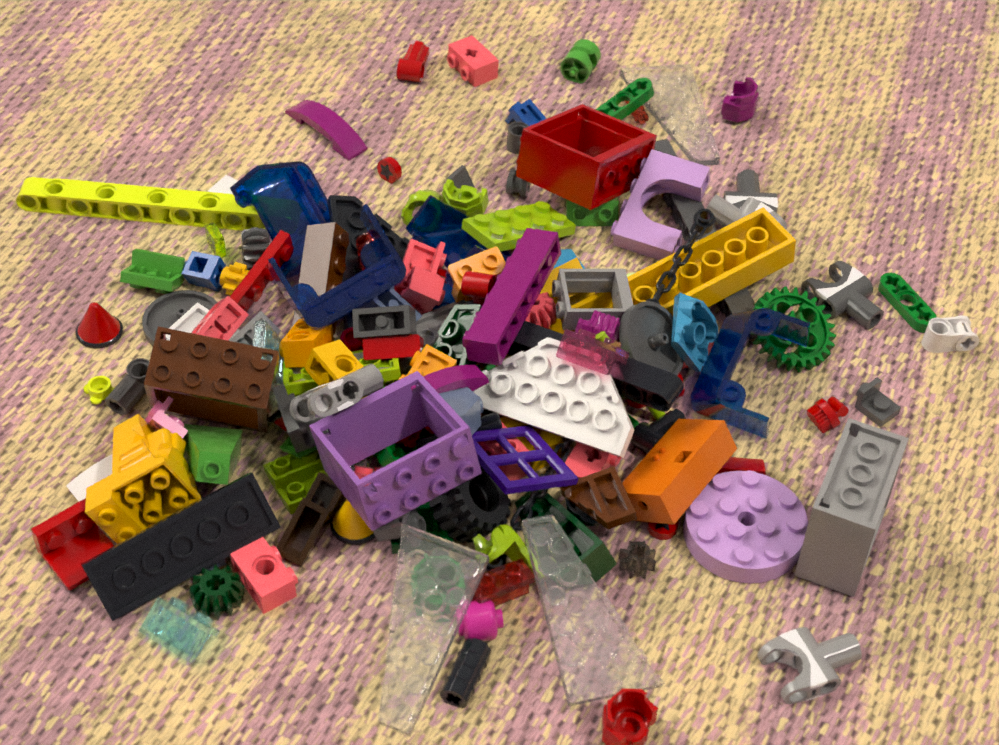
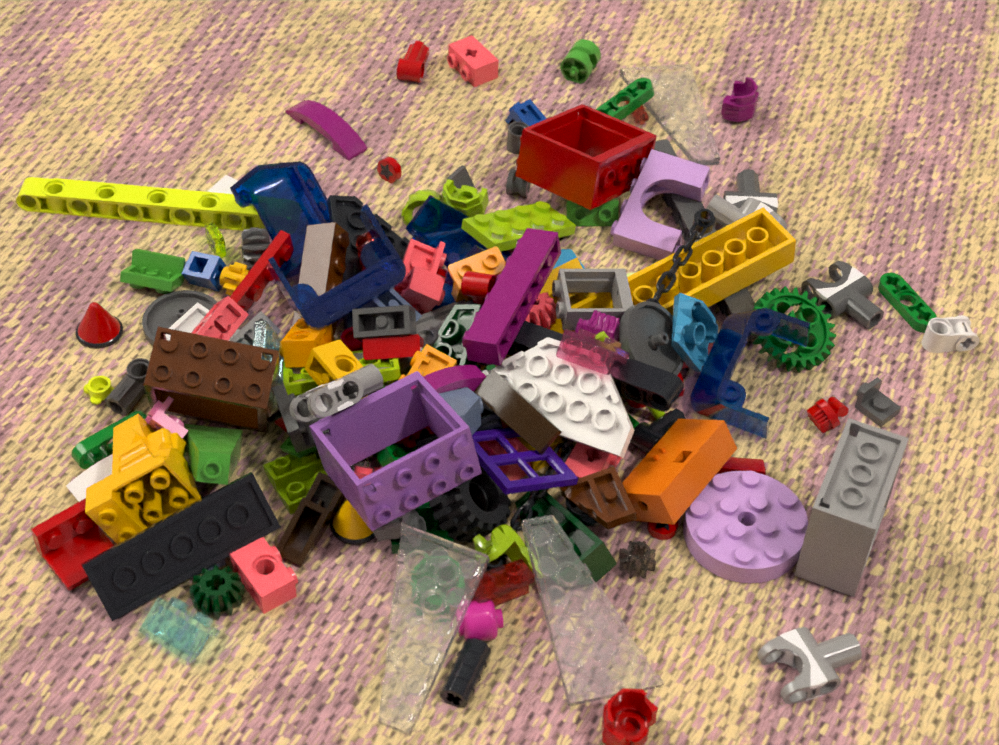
none -> green beam [71,411,147,469]
none -> dark brown slope [474,370,562,454]

